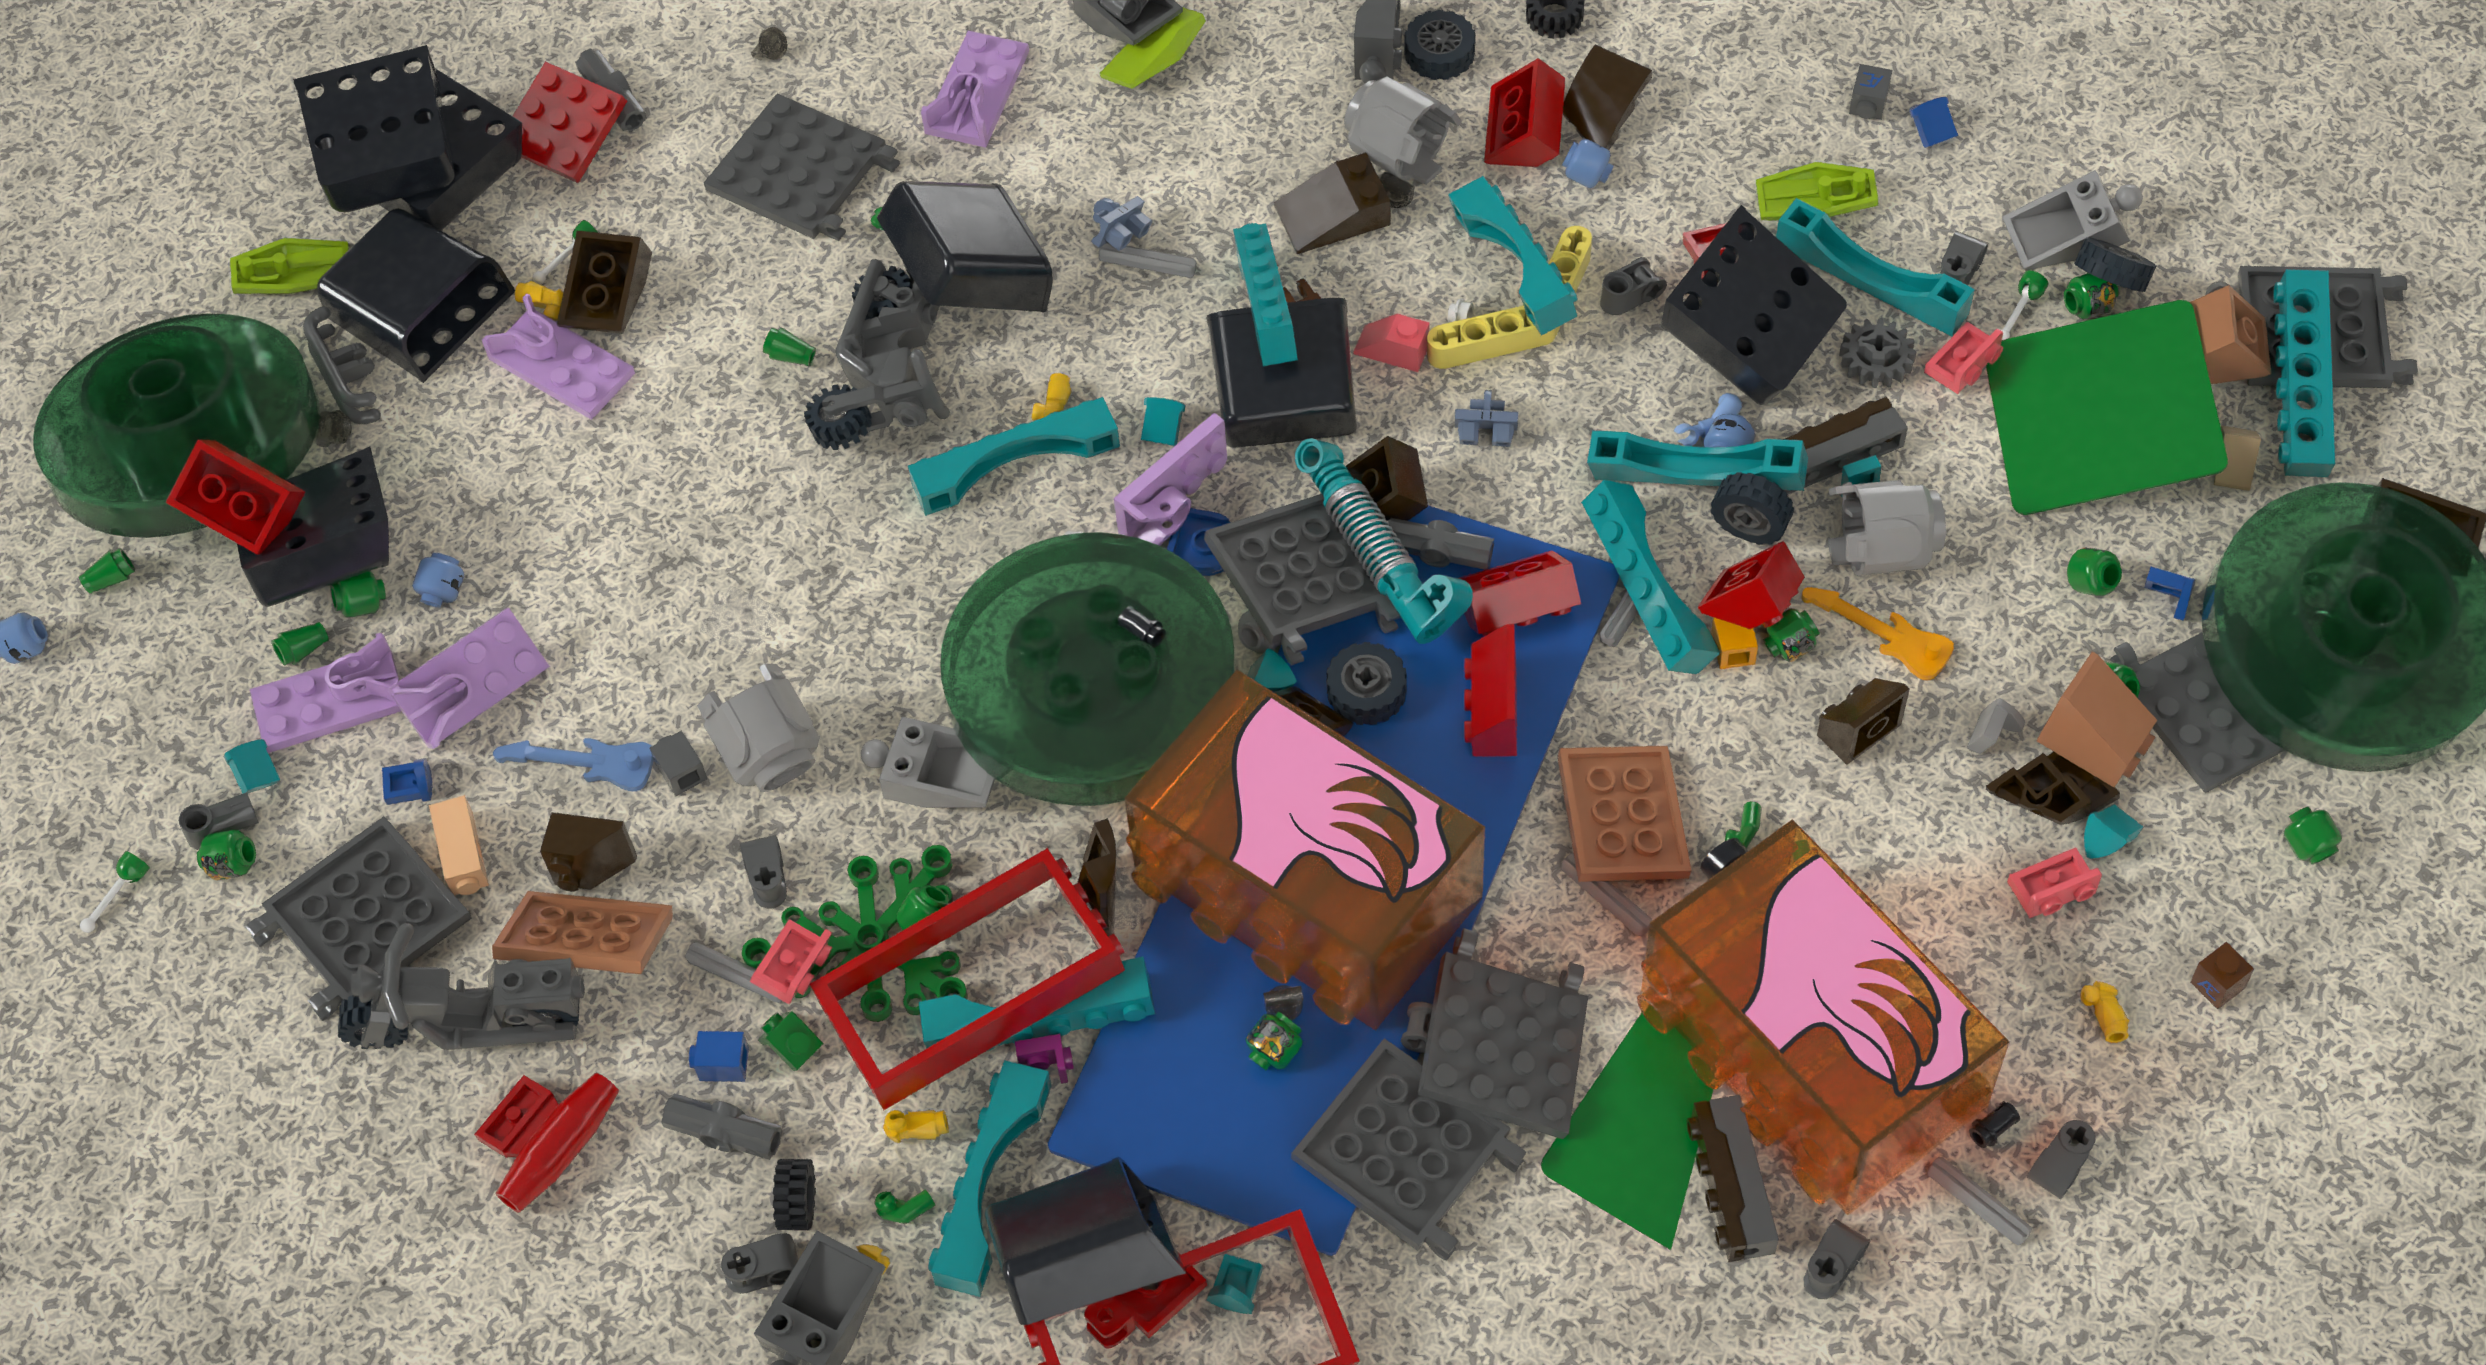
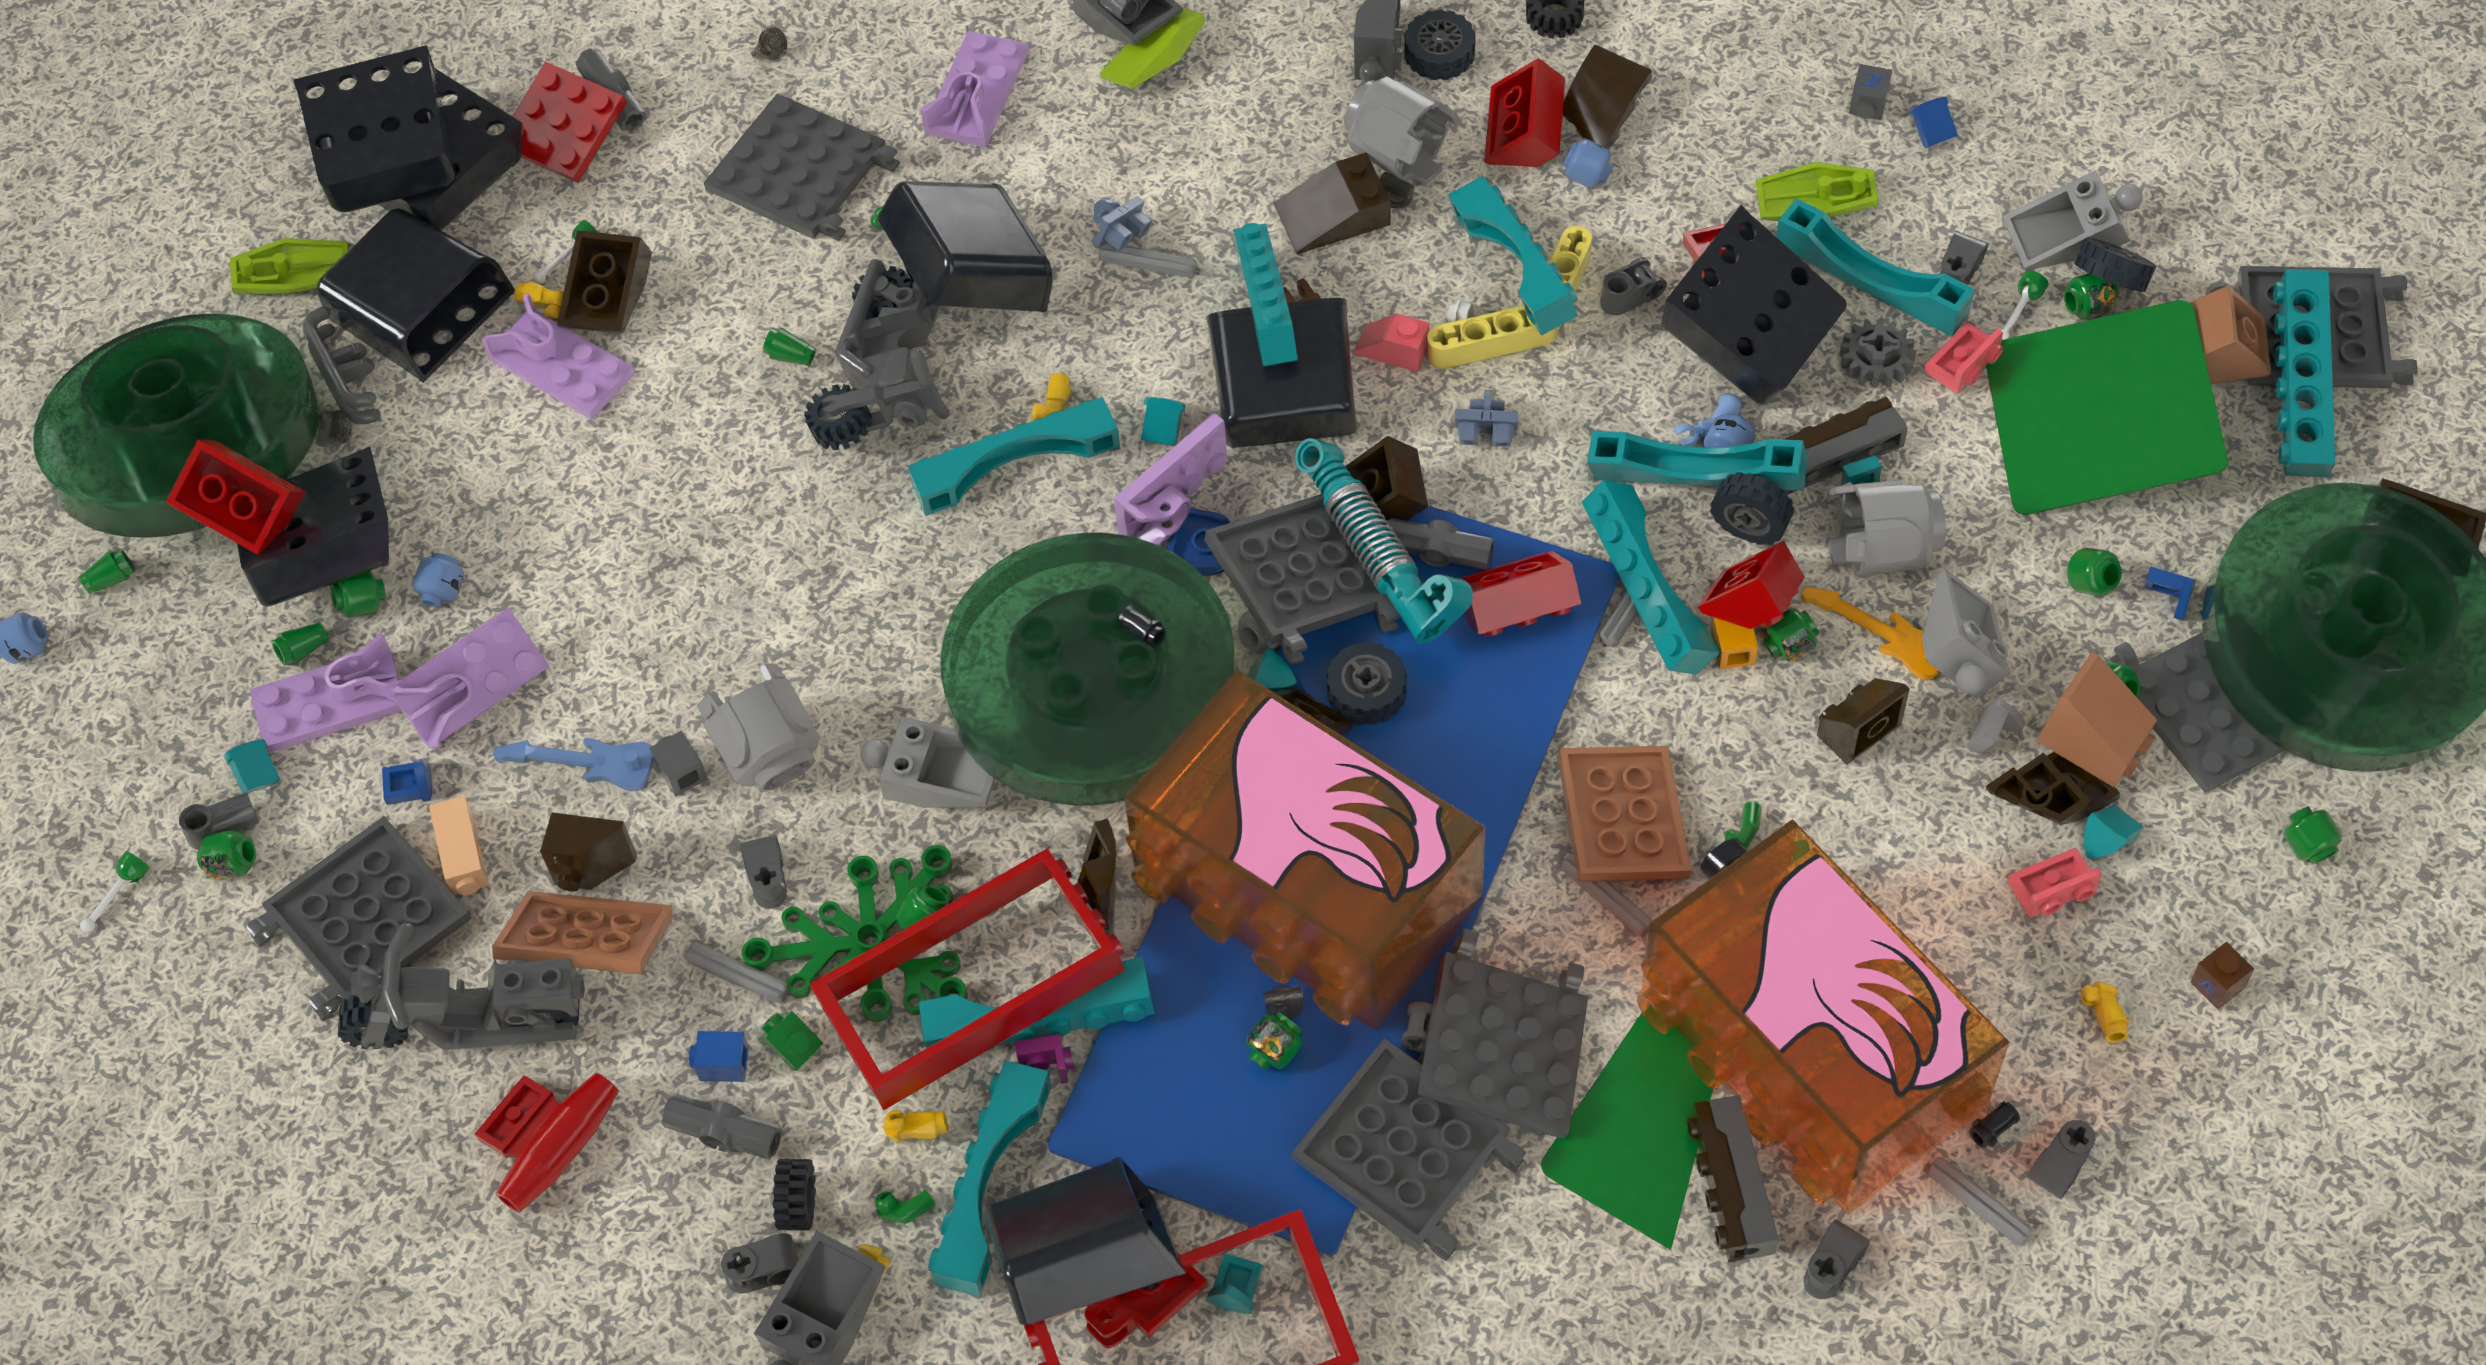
coral bracket [750,919,832,1005] -> none
red slope [1464,624,1517,757] -> none
tan slope [2214,425,2261,491] -> none
none -> light grey slope [1922,568,2010,699]

